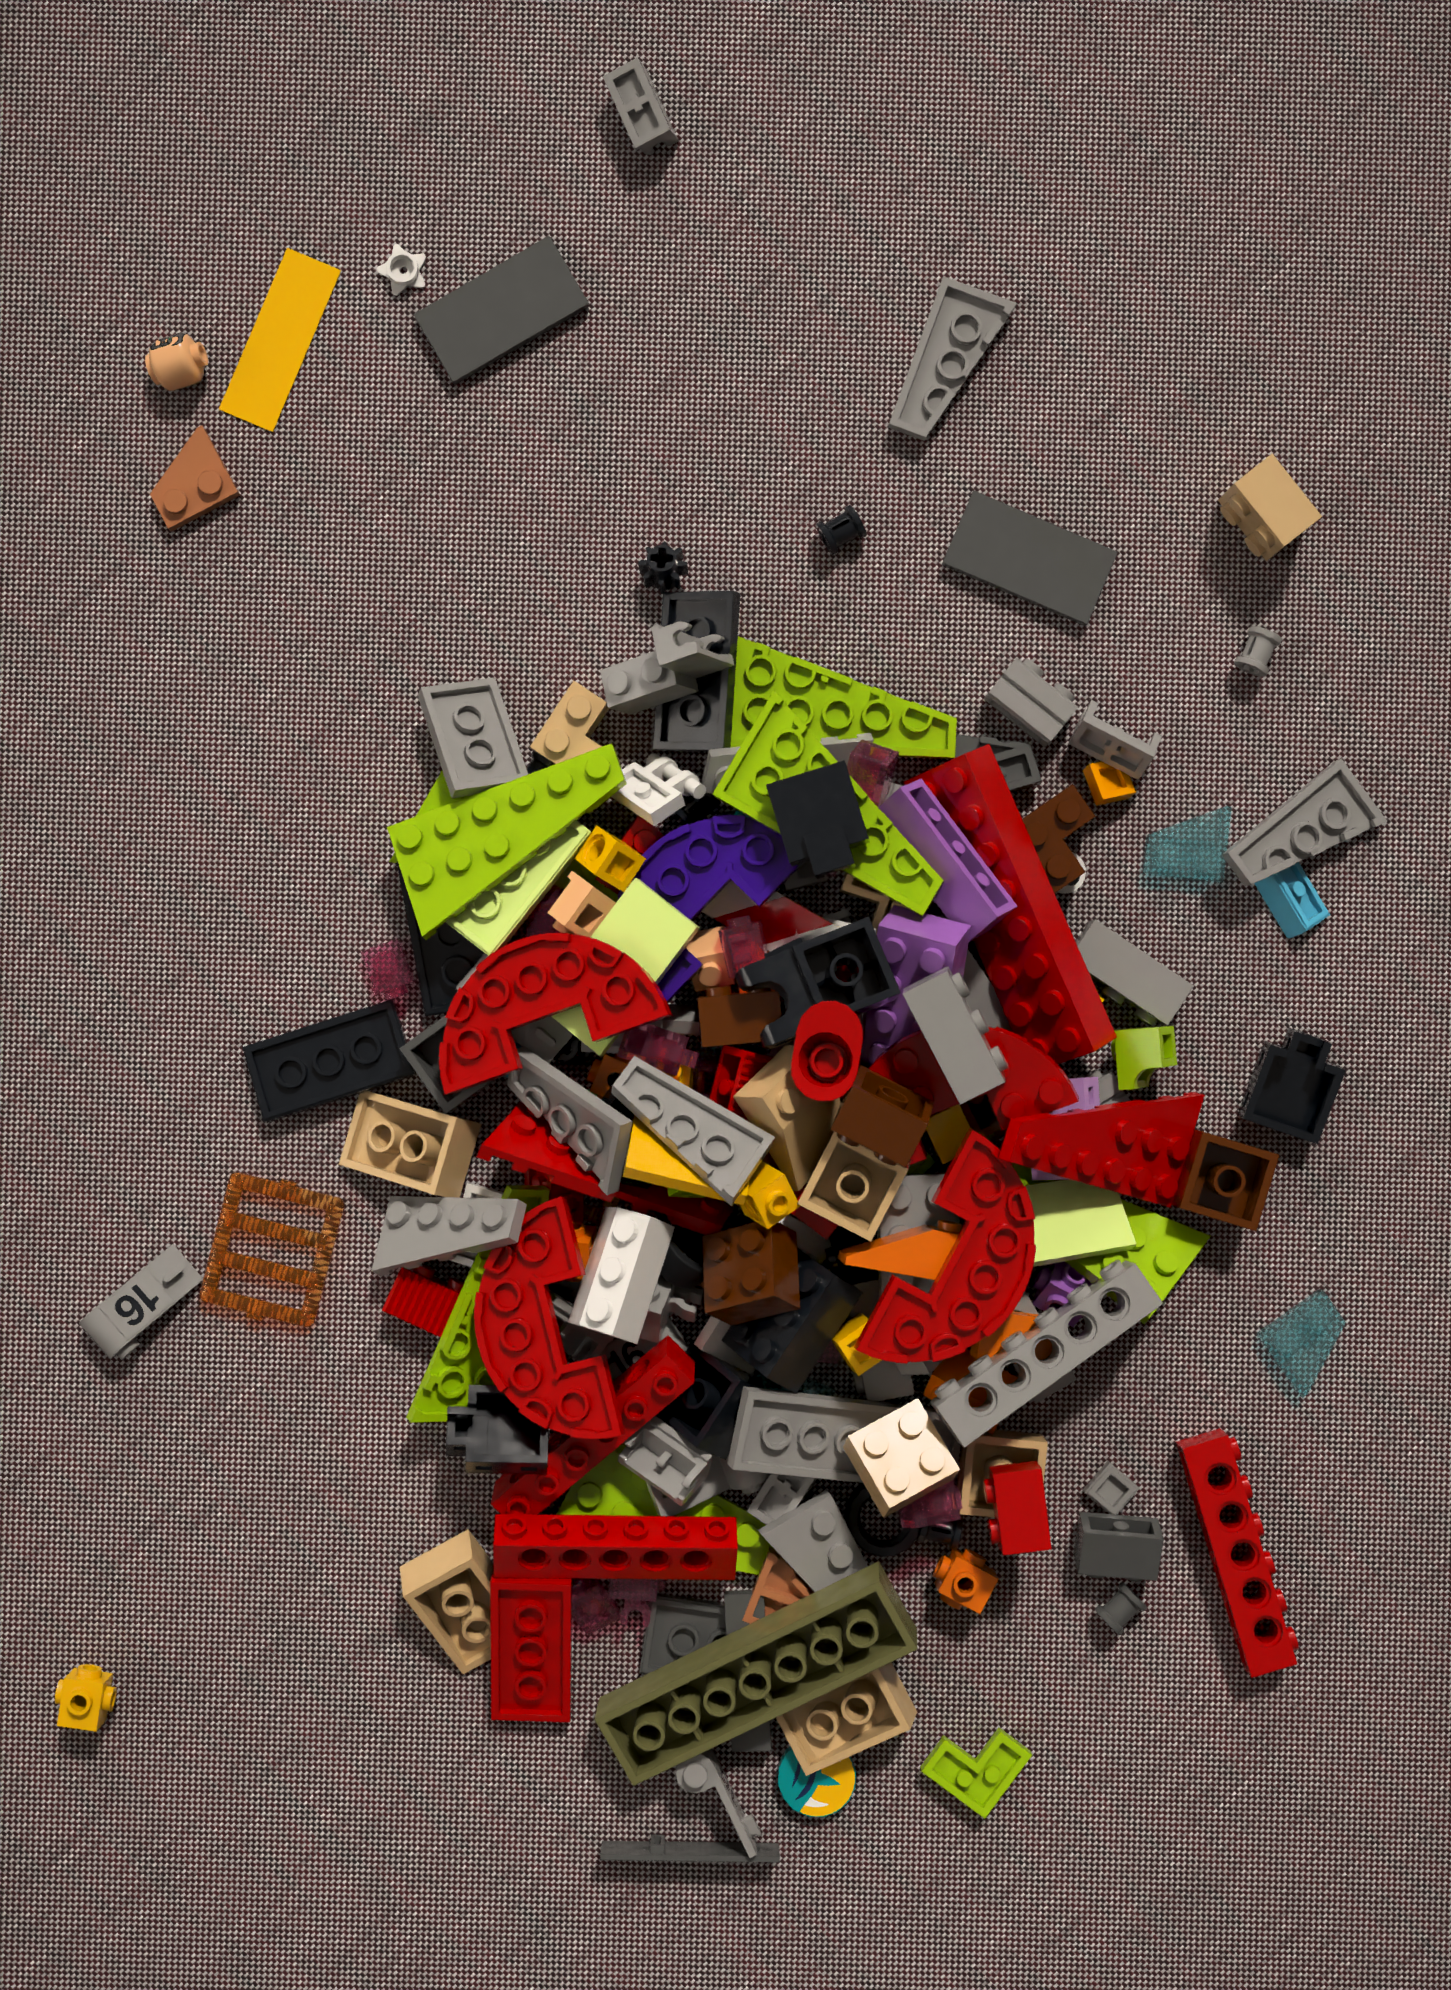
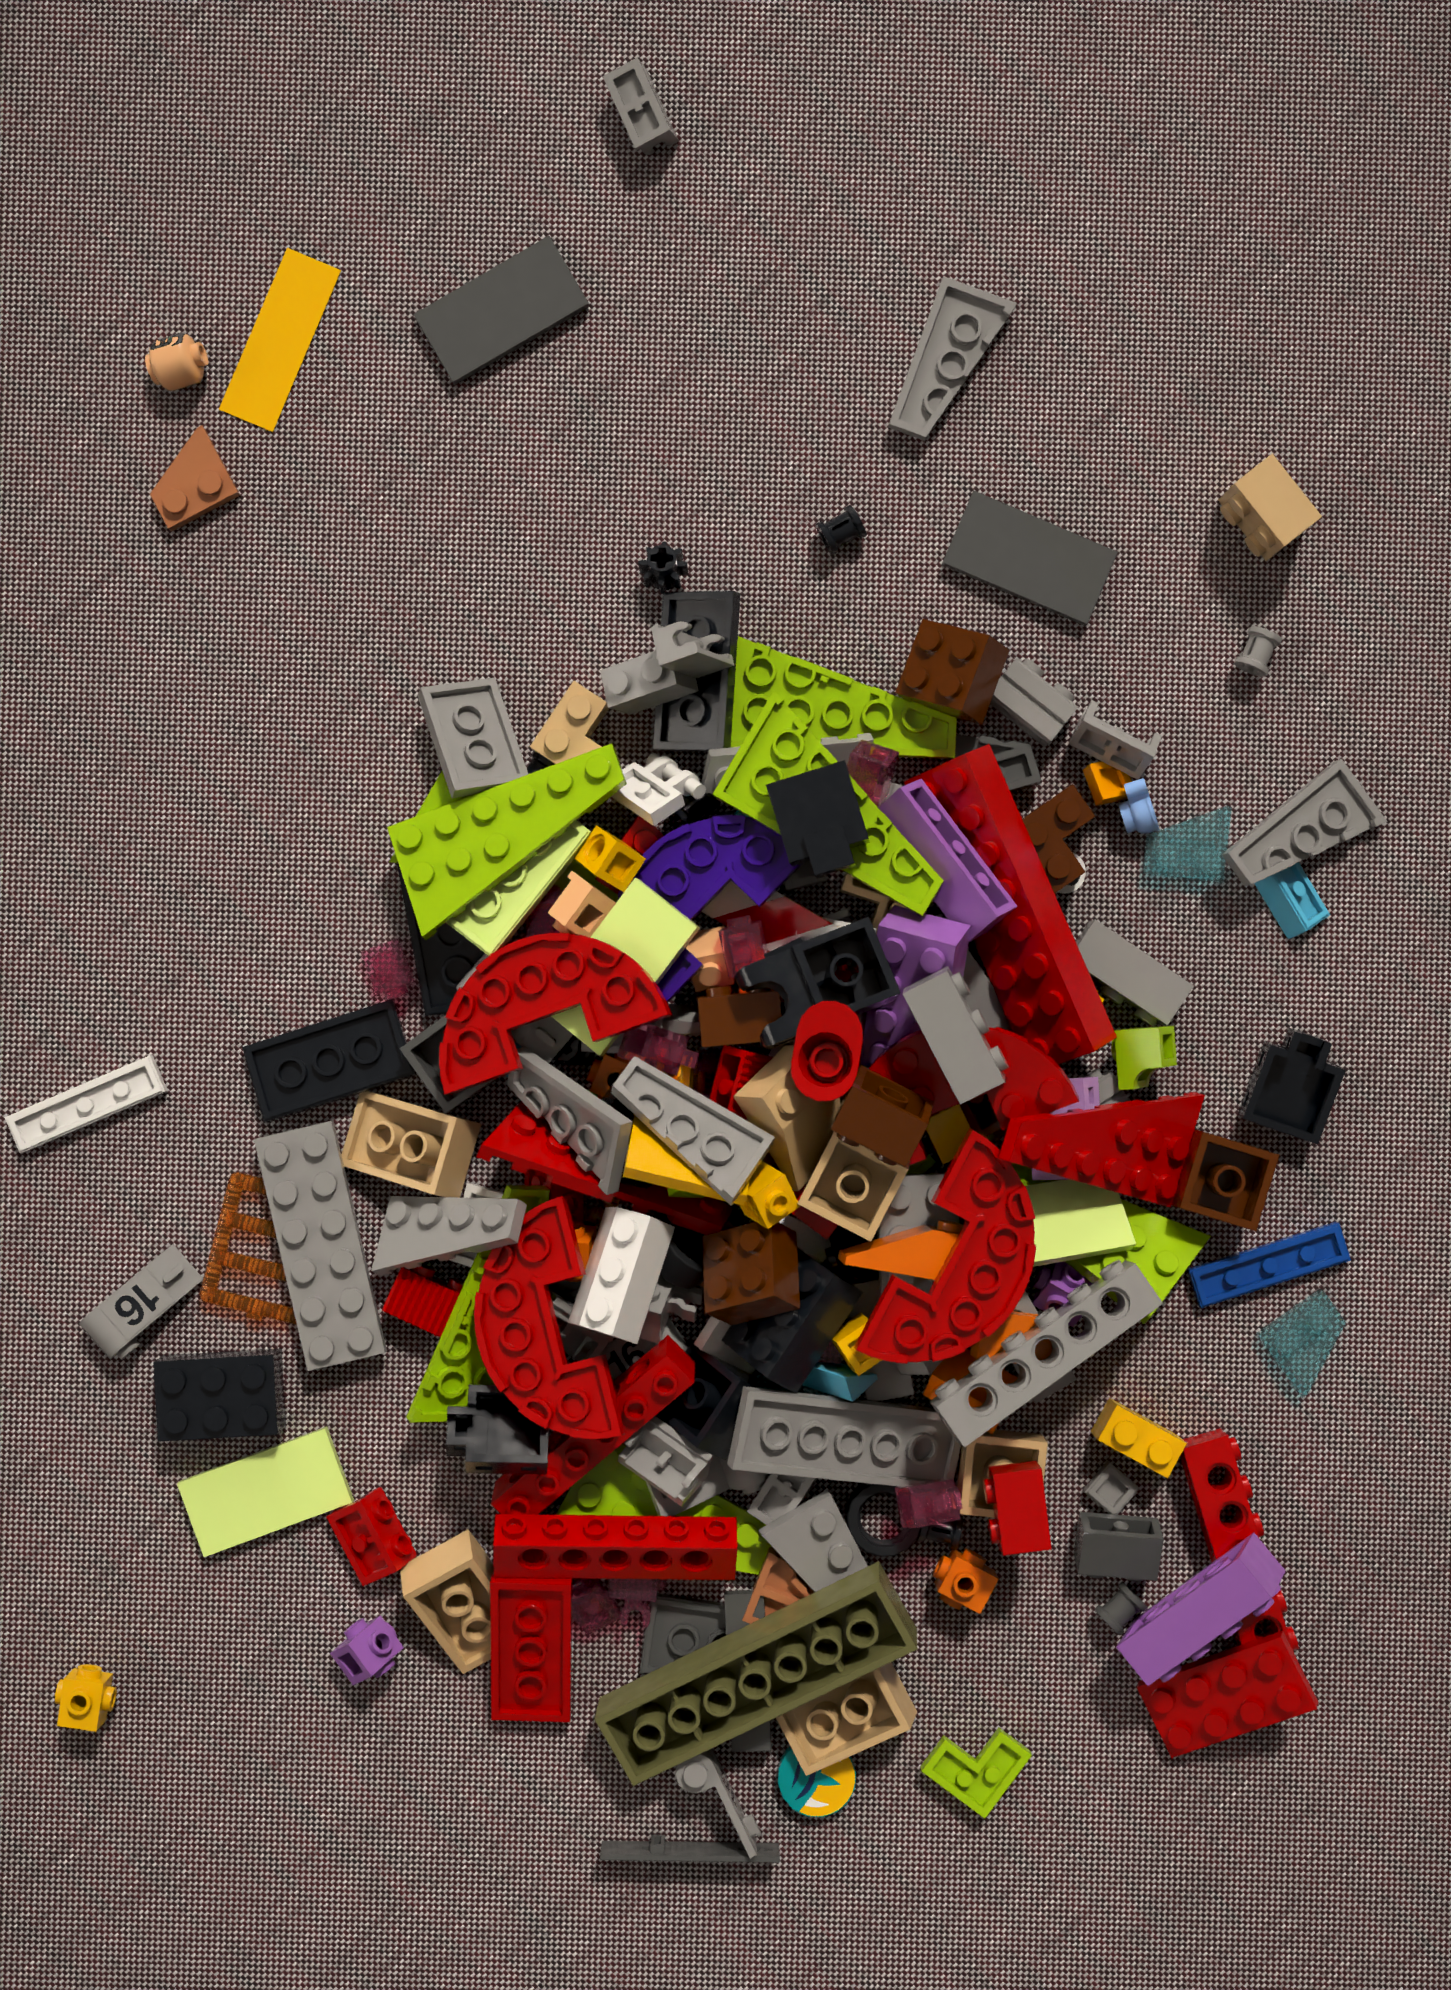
white plate [377,244,426,296] -> none
brick [843,1398,960,1518] -> none
none -> white tile [4,1055,168,1154]
none -> black brick [153,1348,286,1442]
none -> yellowish green tile [177,1426,354,1557]
none -> light grey plate [254,1120,387,1371]
none -> red bracket [326,1487,417,1586]
none -> medium lavender brick [330,1615,404,1685]
none -> medium azure slope [802,1357,878,1402]
none -> reddish brown brick [895,619,1010,725]
none -> yellow brick [1091,1398,1187,1478]
none -> medium lavender brick [1116,1532,1285,1686]
none -> light blue piece [1118,778,1160,834]
none -> red plate [1136,1630,1319,1758]
none -> blue tile [1187,1222,1351,1308]

